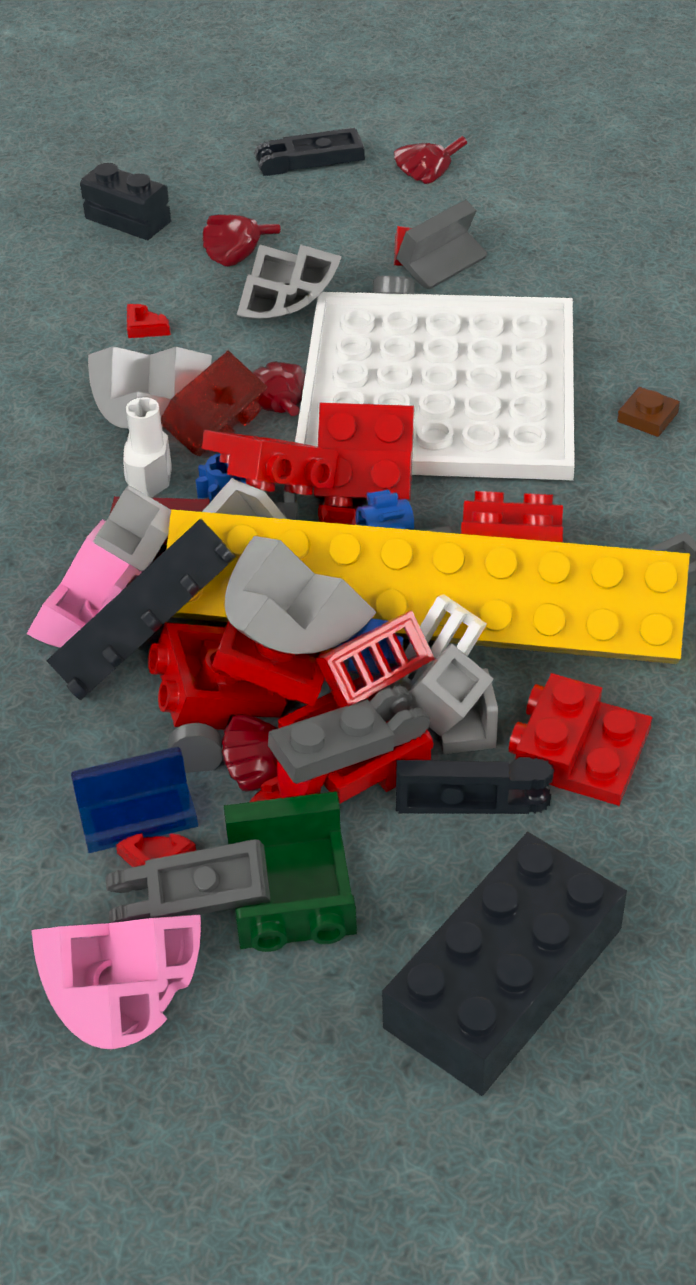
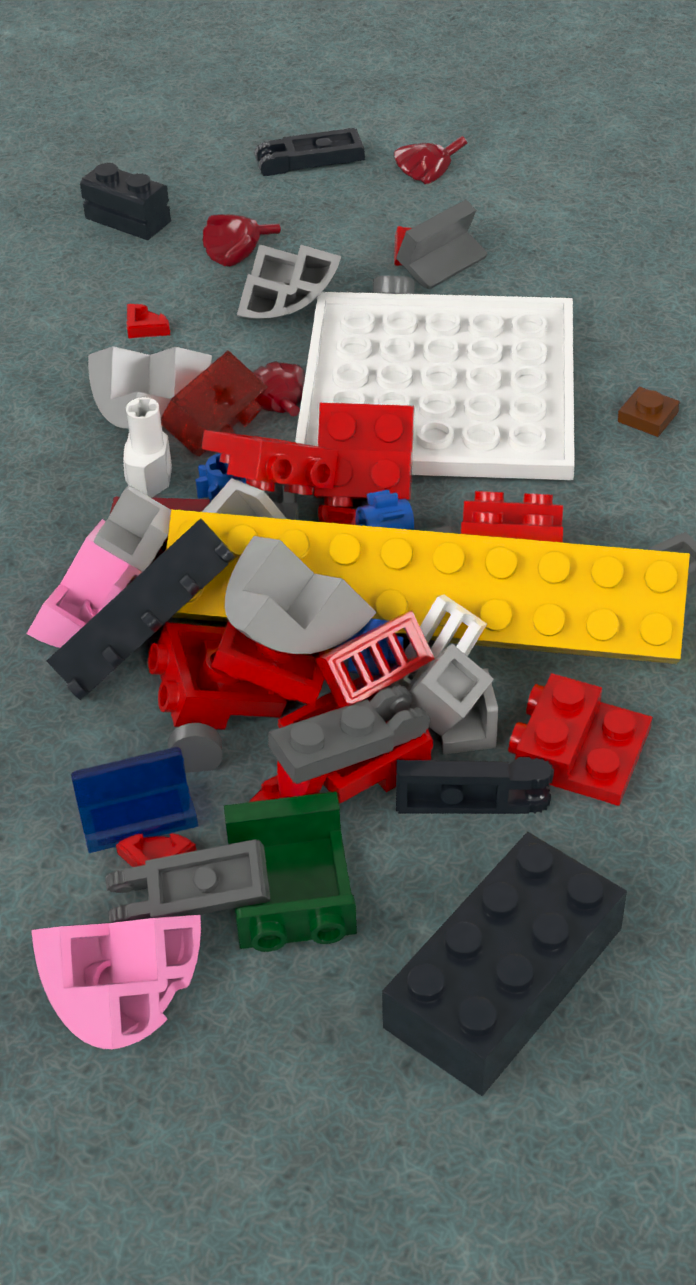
dark red piece [222,714,278,792] -> none

